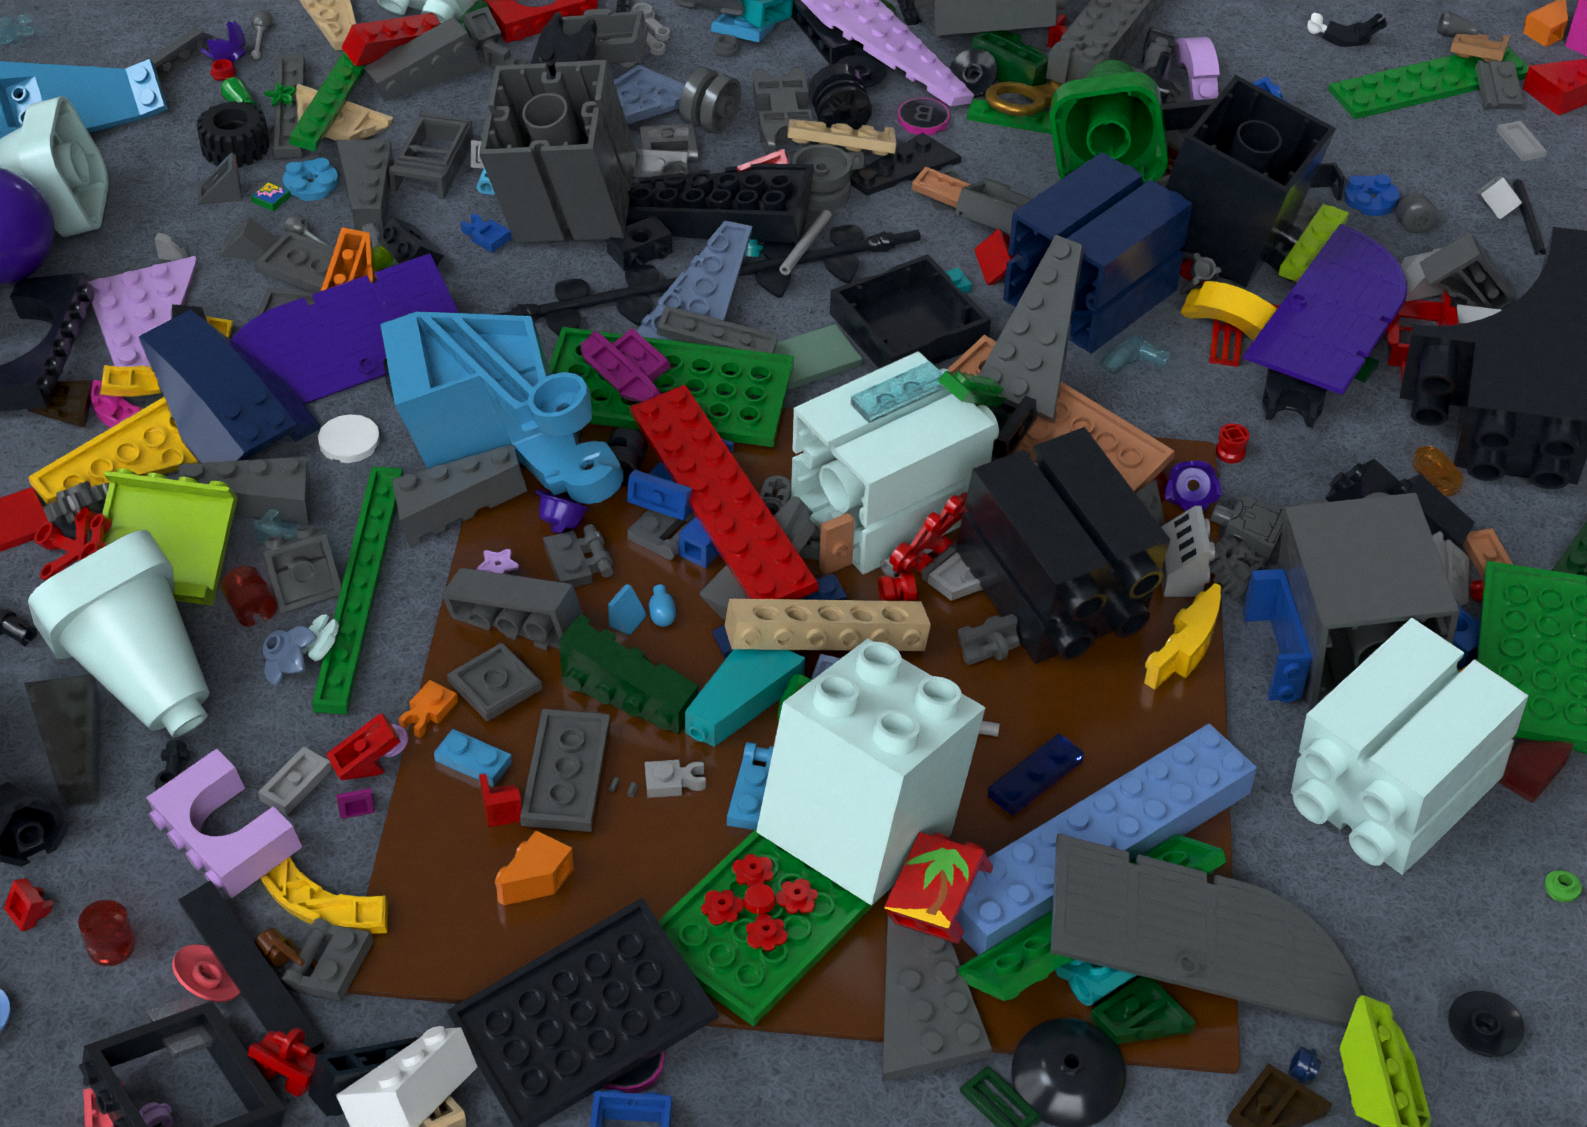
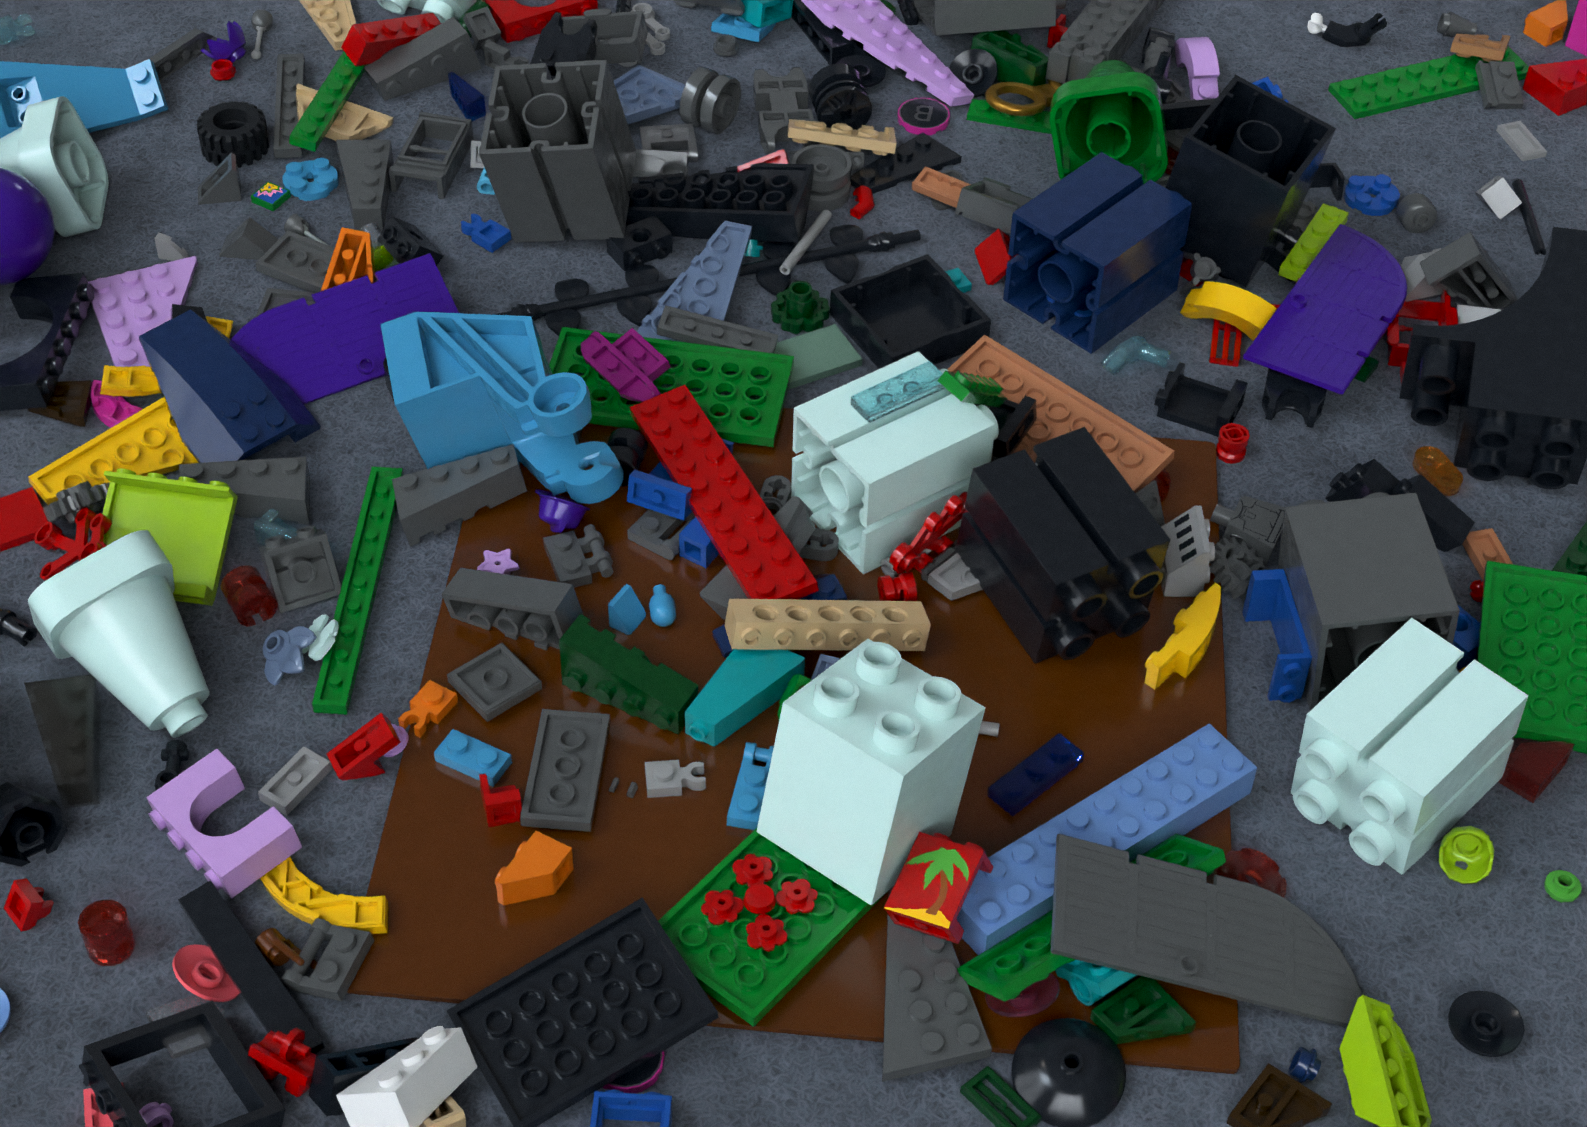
green cone [221,77,256,106] -> none
green plant [264,82,296,107] -> none
white tile [318,414,380,463] -> none
magenta slope [336,788,375,819] -> none
nougat plate [819,513,855,574] -> none
dark grey hips [958,614,1020,665] -> none
dark grey wing [979,235,1084,423] -> none
dark purple piece [1165,460,1222,511] -> none
light grey plate [1432,531,1469,606] -> none
none -> clear blue slope [448,72,486,121]
none -> dark green plant [771,281,830,334]
none -> red arm [850,185,875,220]
none -> clear pink dish [985,973,1060,1017]
none -> black panel [1154,362,1248,437]
none -> clear red tile [1216,848,1287,898]
none -> lime hair [1439,826,1494,884]

